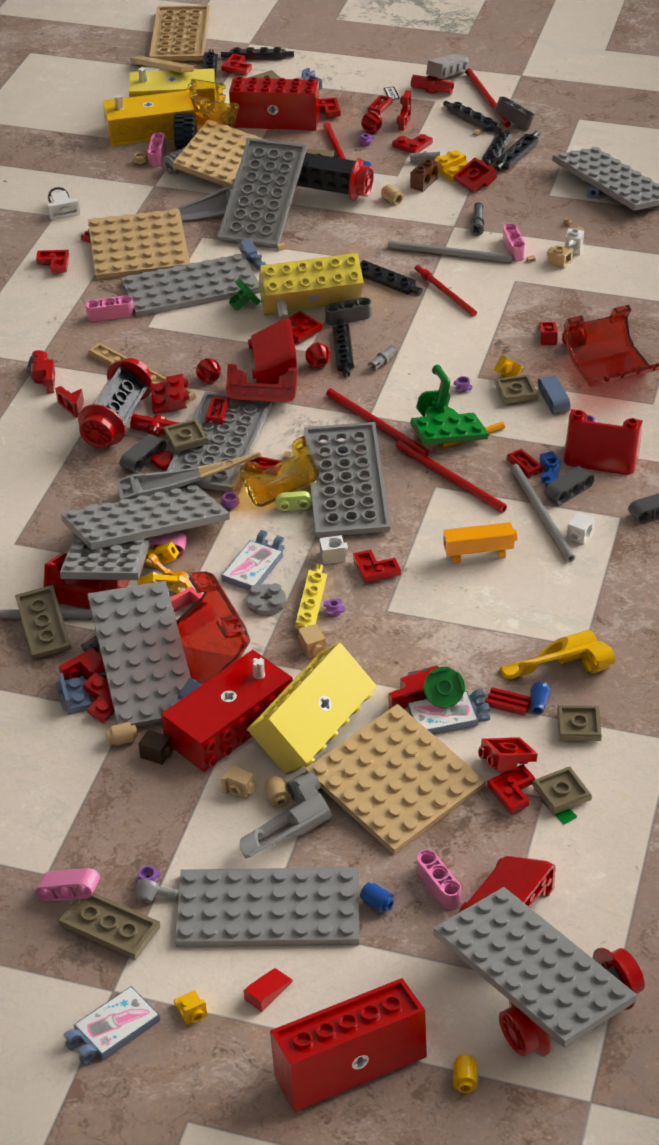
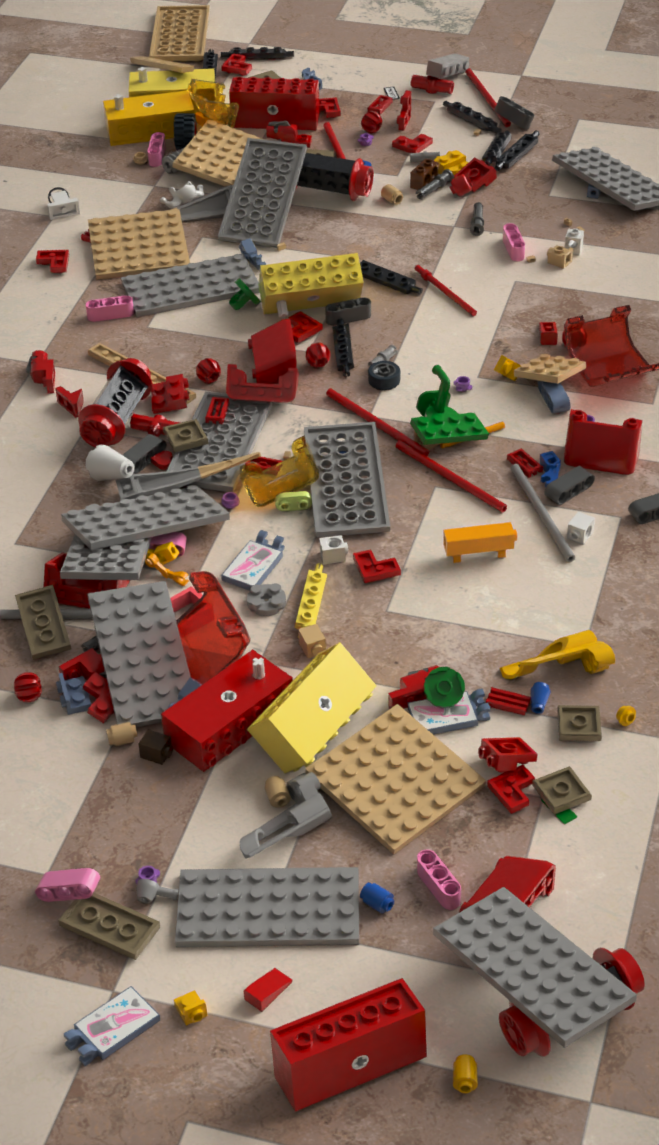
yellow piece [138,572,190,594] -> none
tan brick [221,765,256,799] -> none
medium lavender plate [323,598,345,617] -> none
light grey piece [387,240,513,263] -> none
dark tan plate [495,374,538,404] -> none
none -> red piece [14,672,42,702]
none -> white cone [86,445,134,481]
none -> white piece [160,181,204,209]
none -> red plate [266,121,312,148]
none -> black wheel [368,361,401,390]
none -> dark grey pin [416,169,454,199]
none -> red head [449,174,473,197]
none -> tan plate [514,354,586,384]
none -> yellow plate [616,706,636,726]

